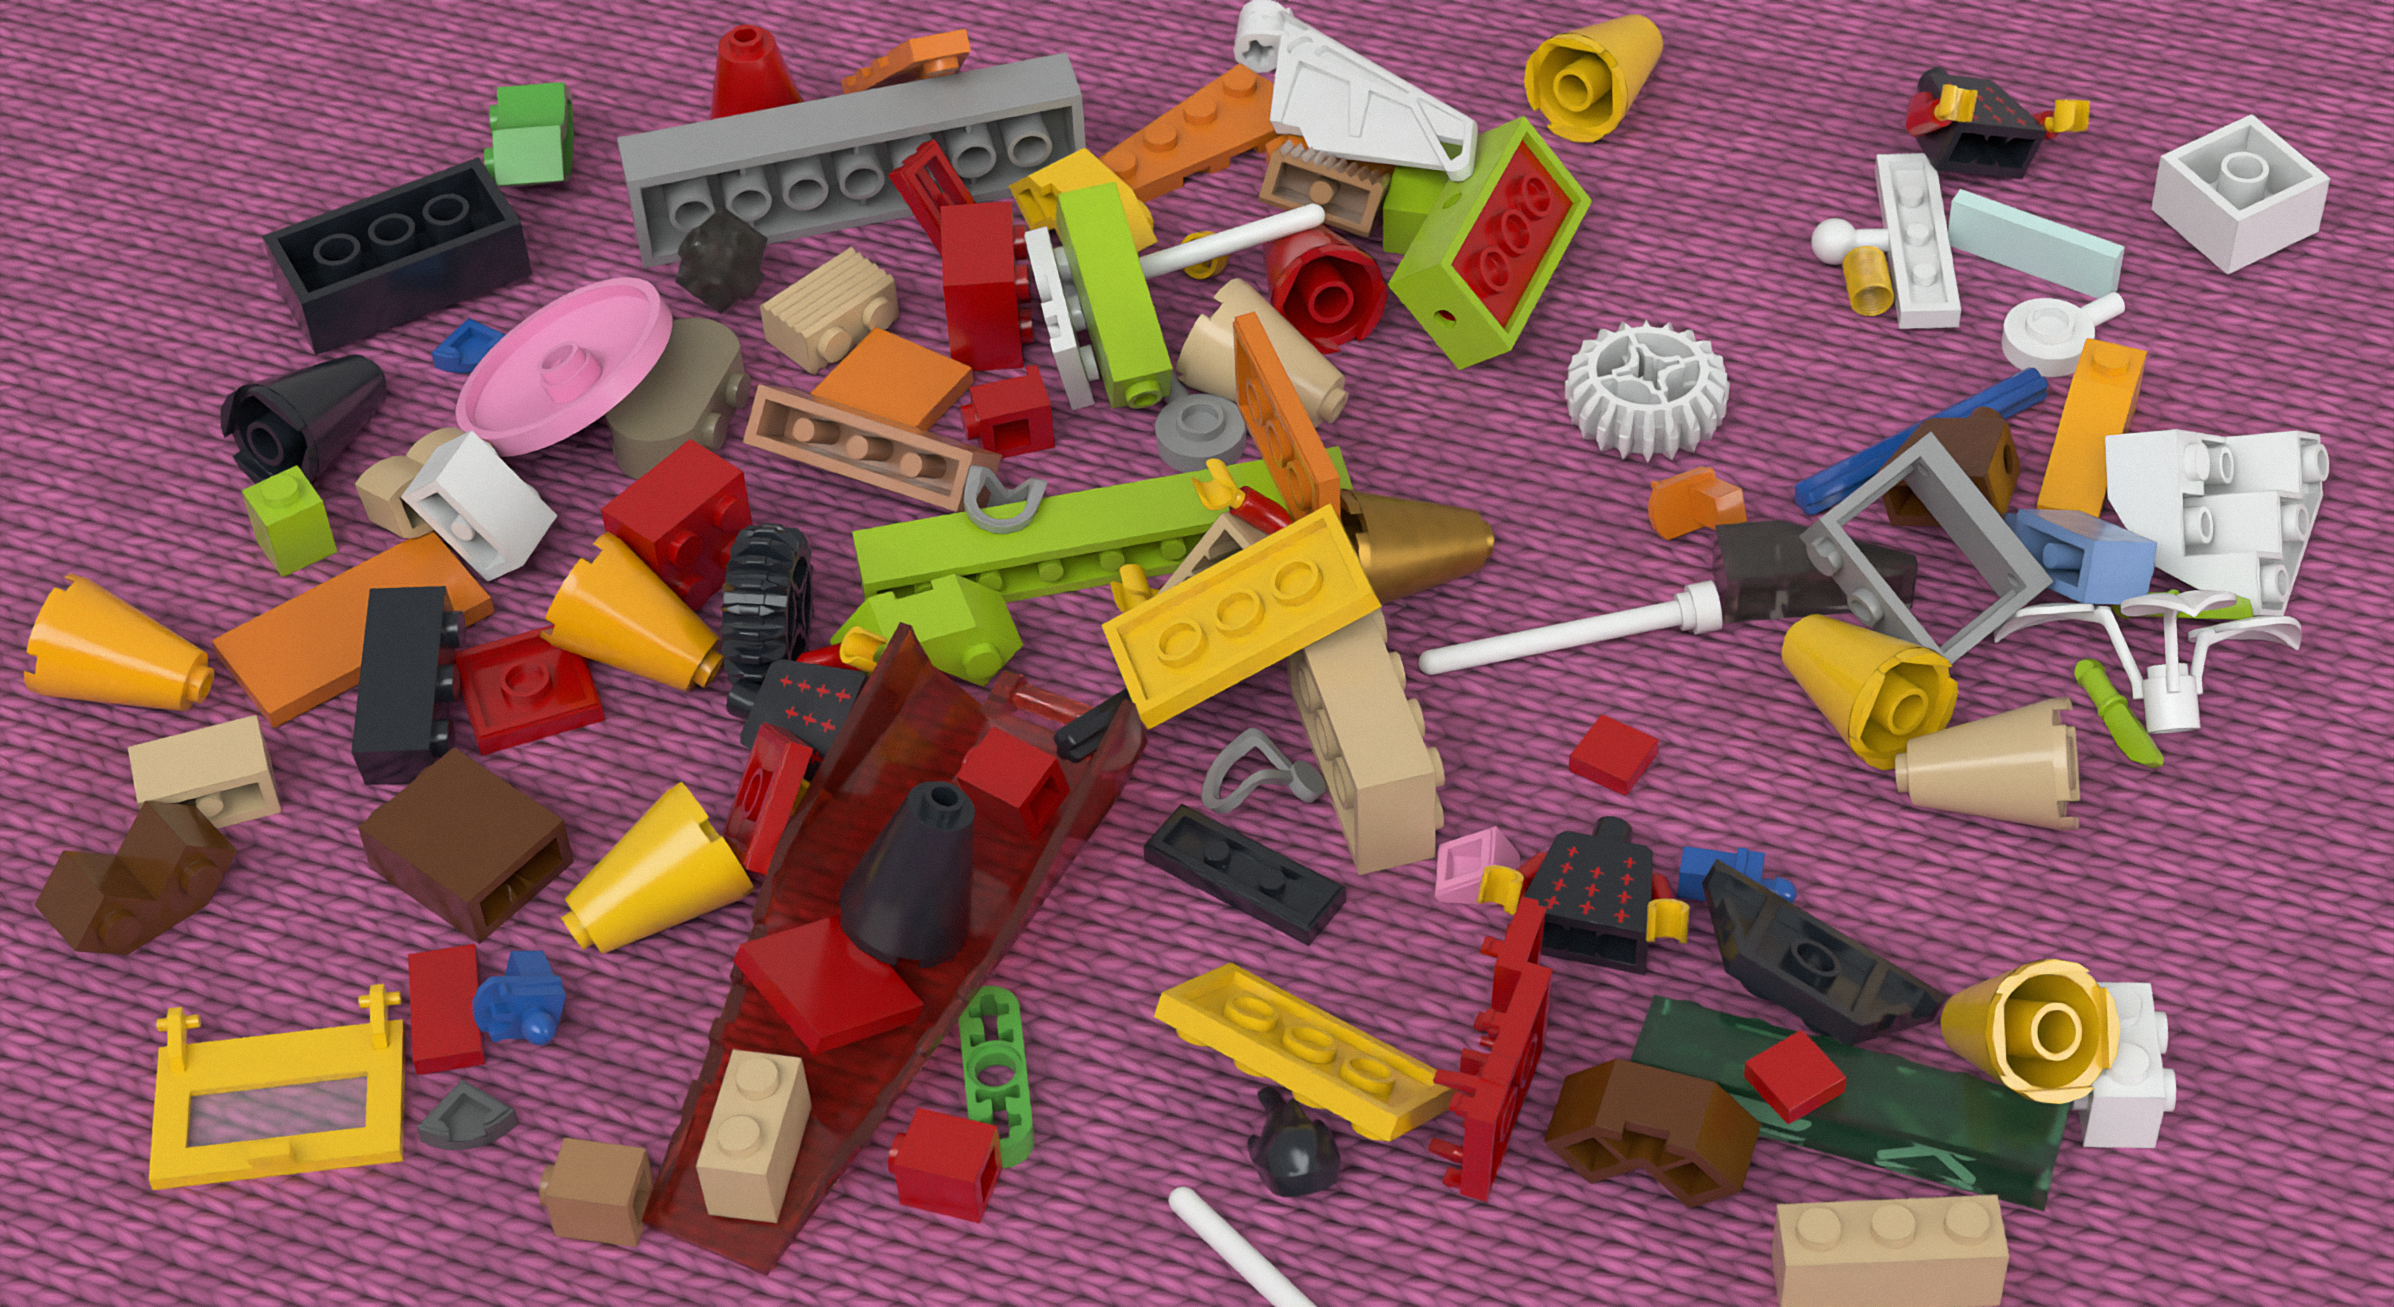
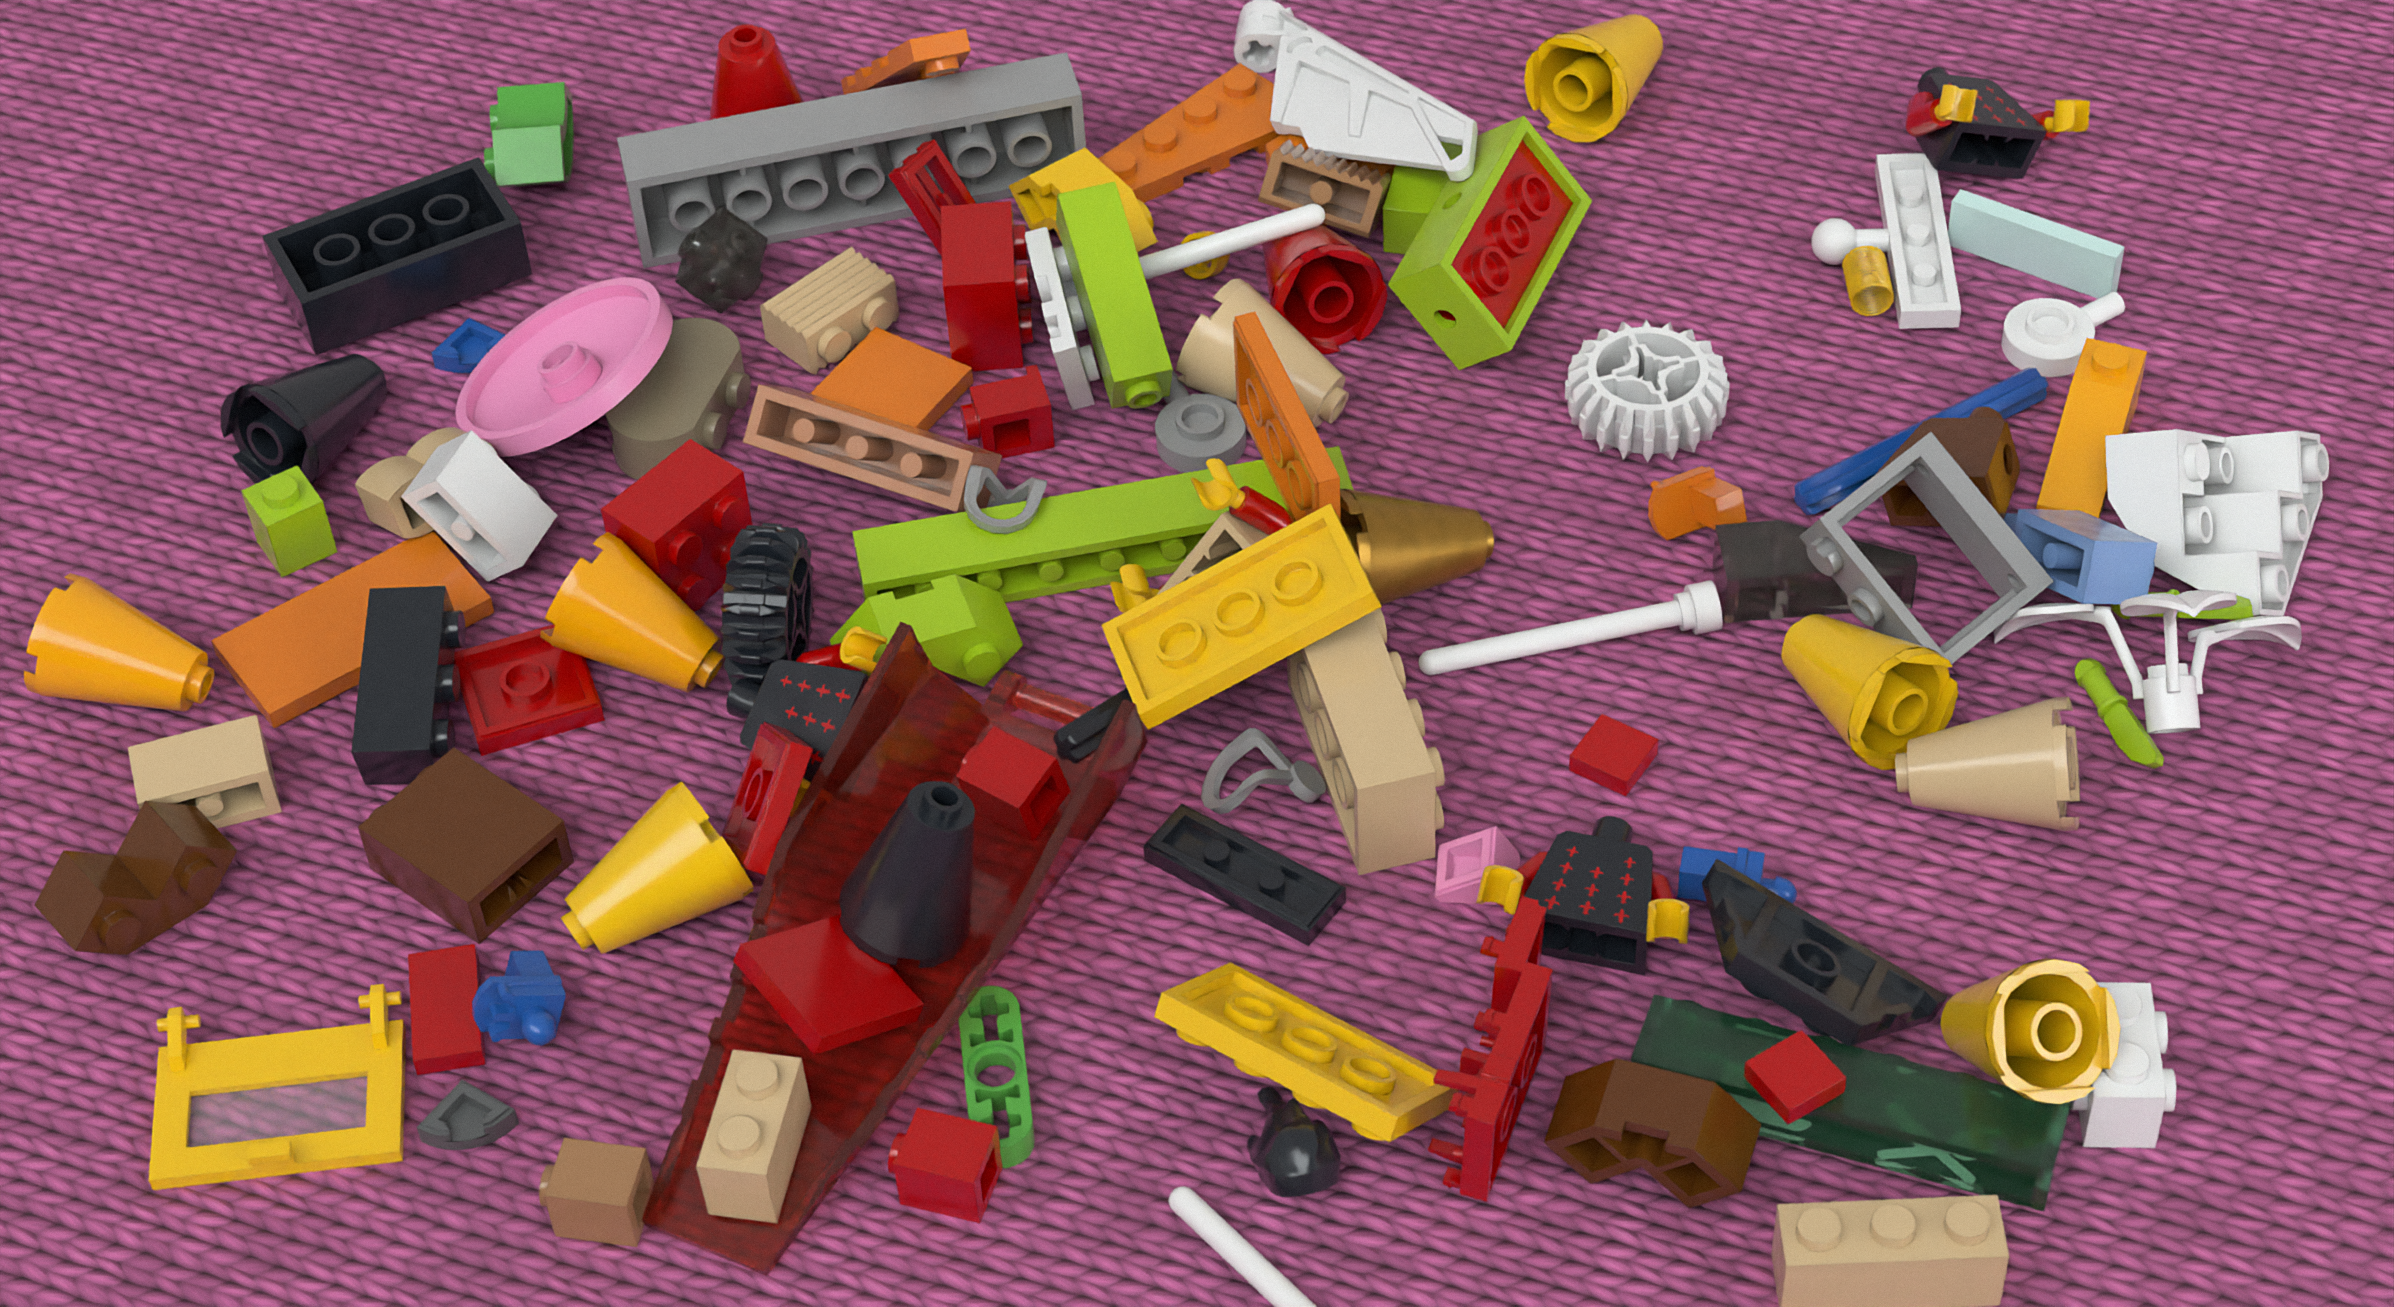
white brick [2151,114,2330,275] -> none

